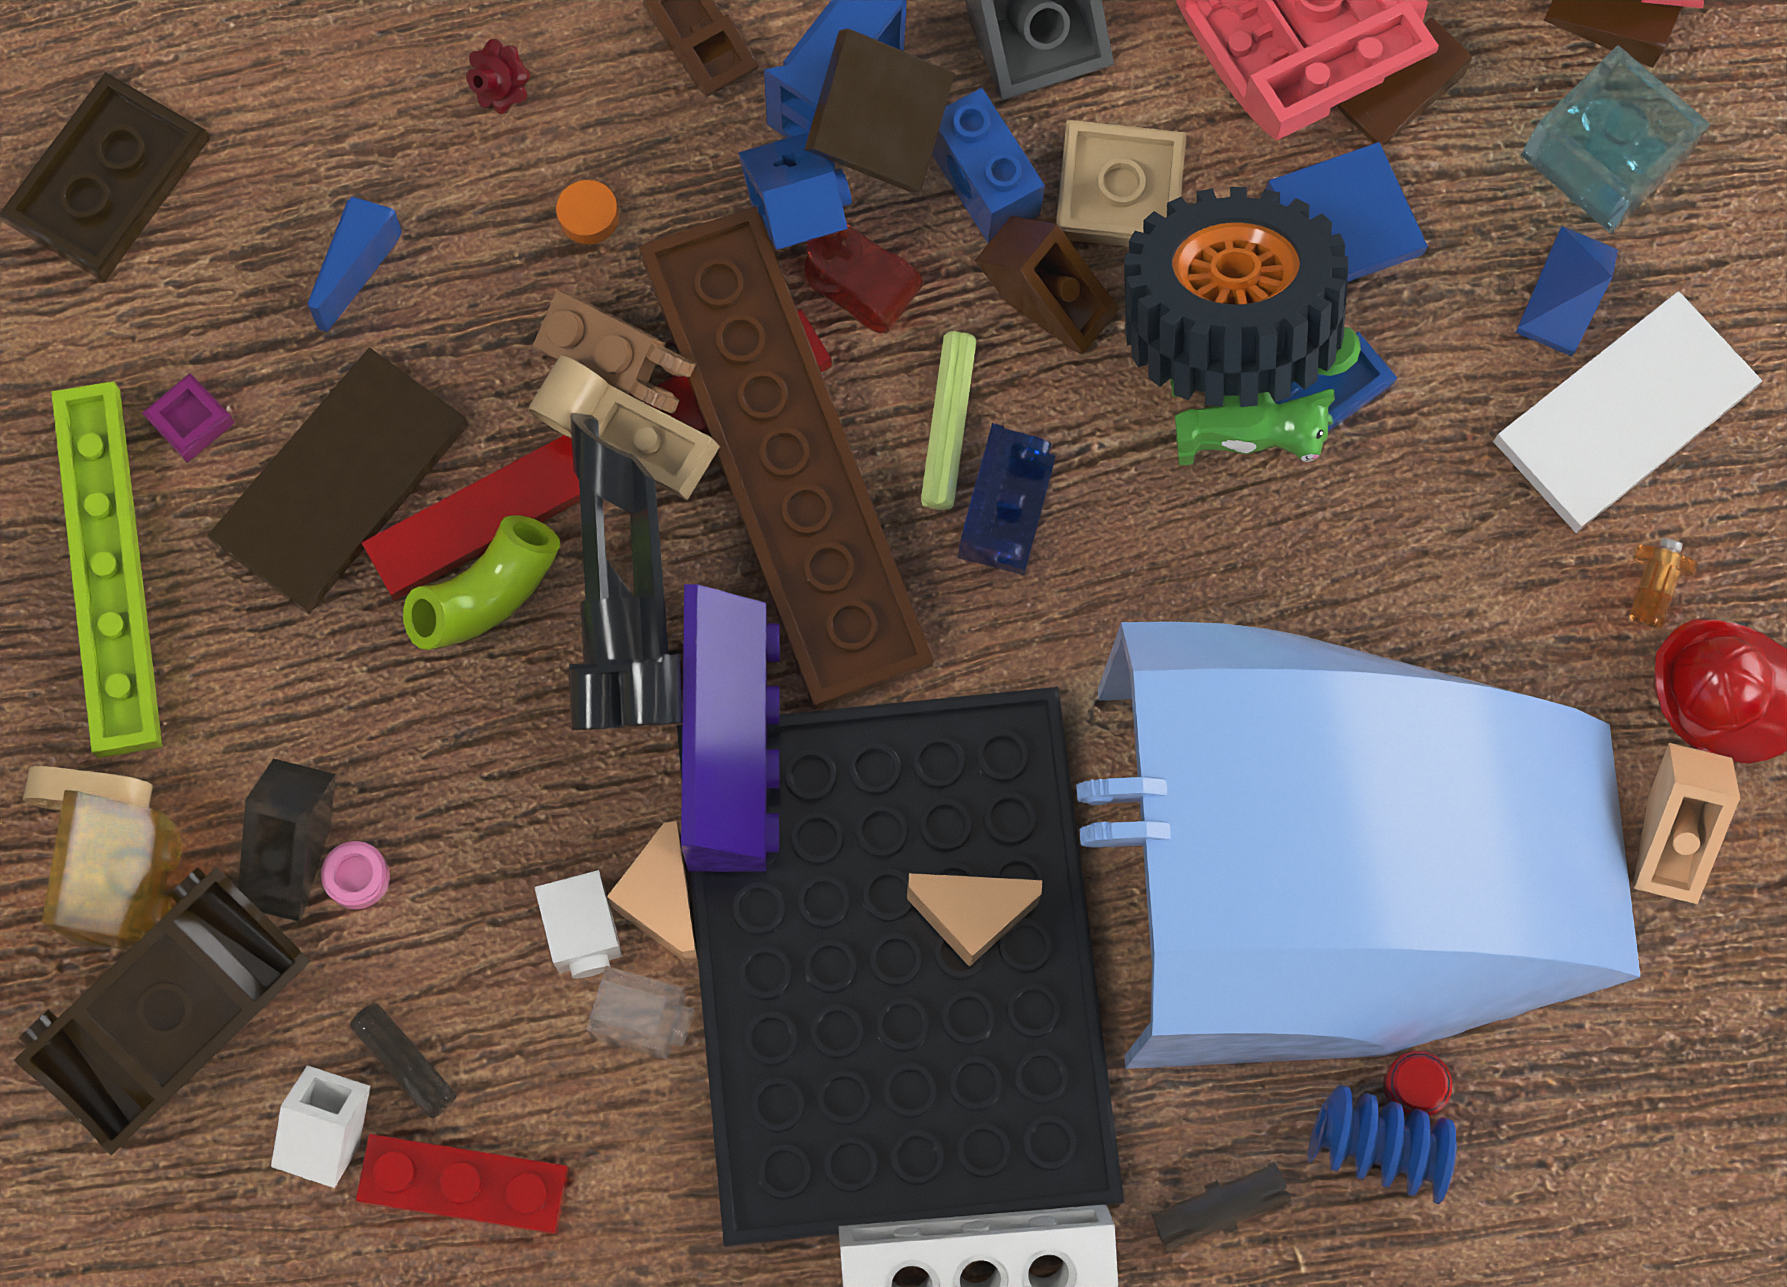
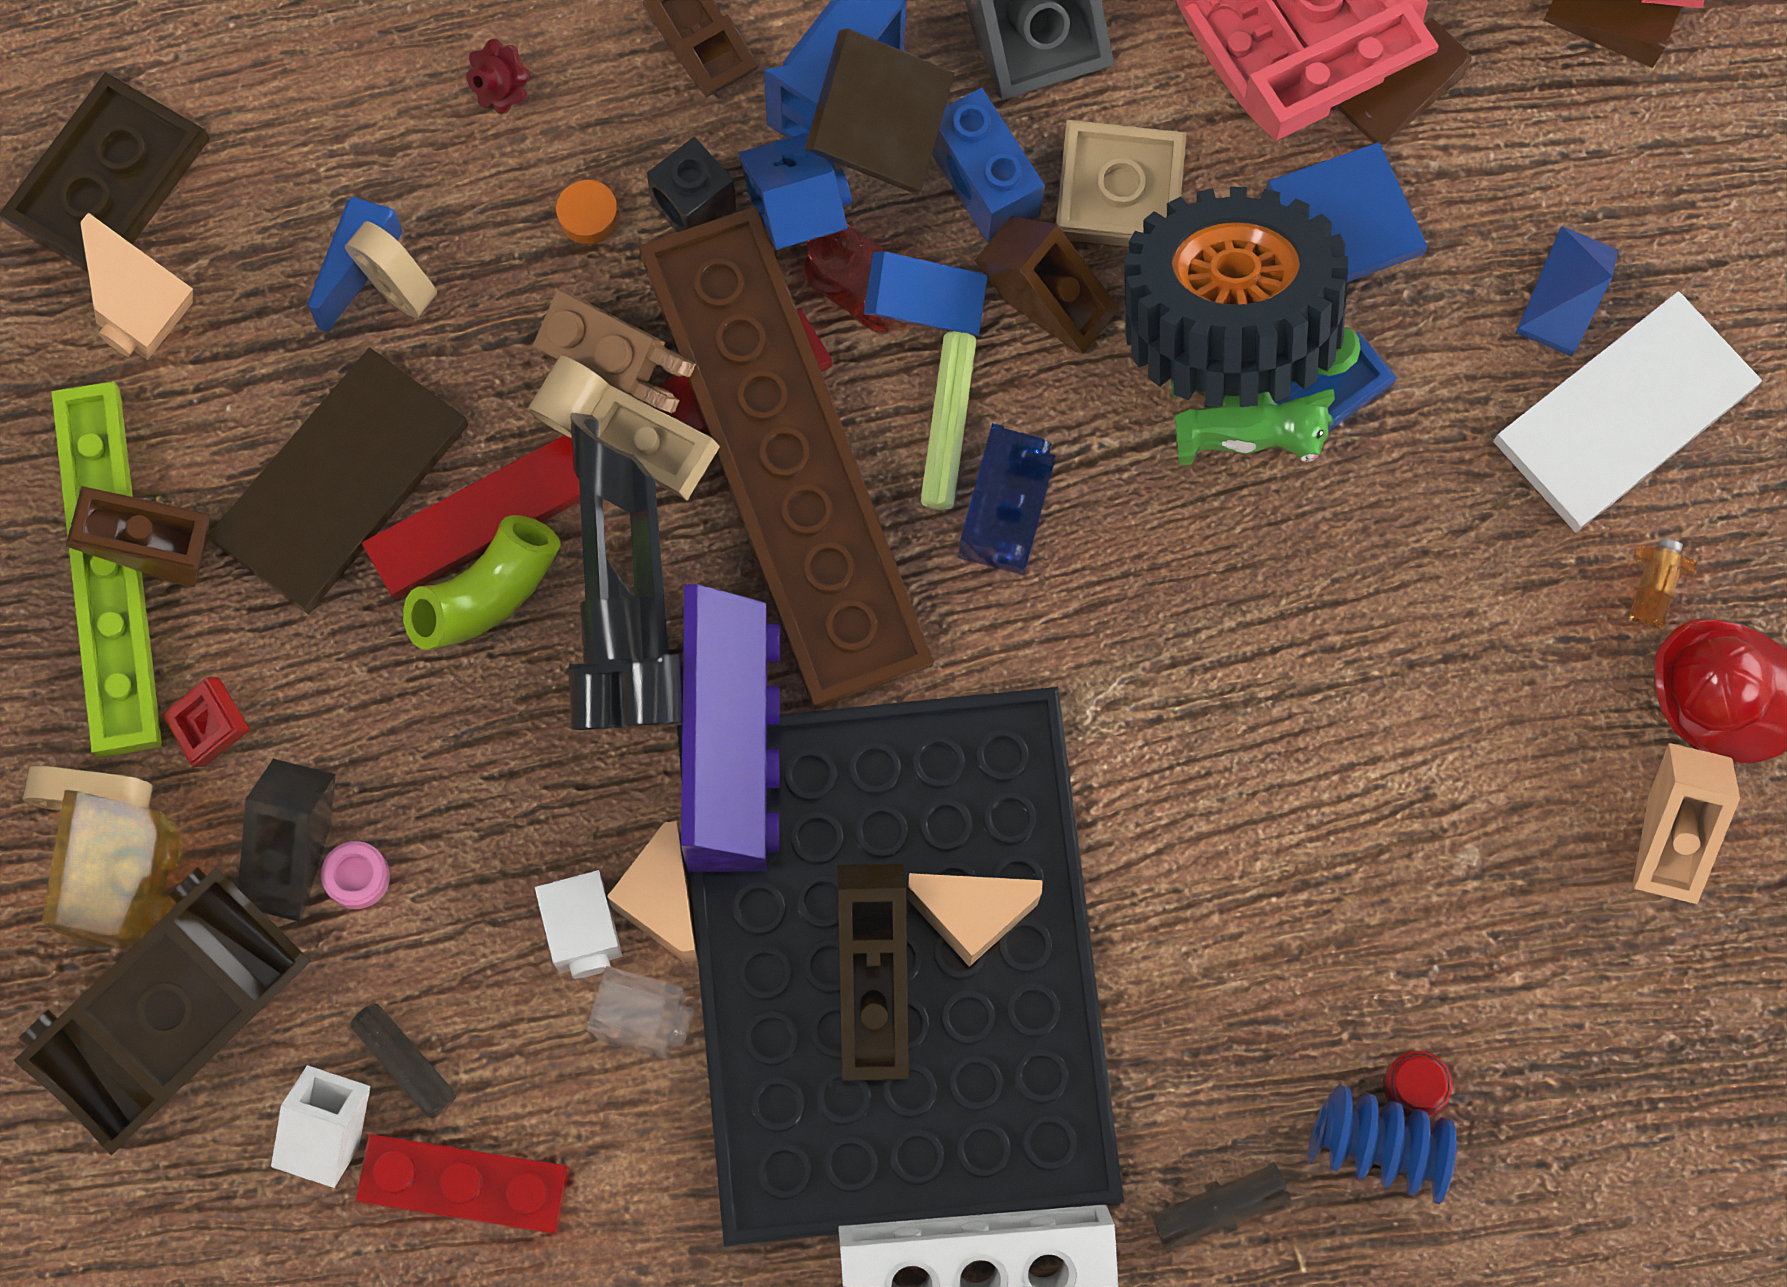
magenta tile [142,373,235,463] -> none
light blue windscreen [1077,622,1640,1069] -> none
clear light blue brick [1521,45,1711,234] -> none
none -> reddish brown slope [66,486,210,587]
none -> light nougat slope [81,213,193,360]
none -> red tile [161,677,250,767]
none -> tan beam [345,221,437,318]
none -> black brick [647,136,736,232]
none -> dark brown slope [837,863,909,1081]
none -> blue tile [864,251,988,336]

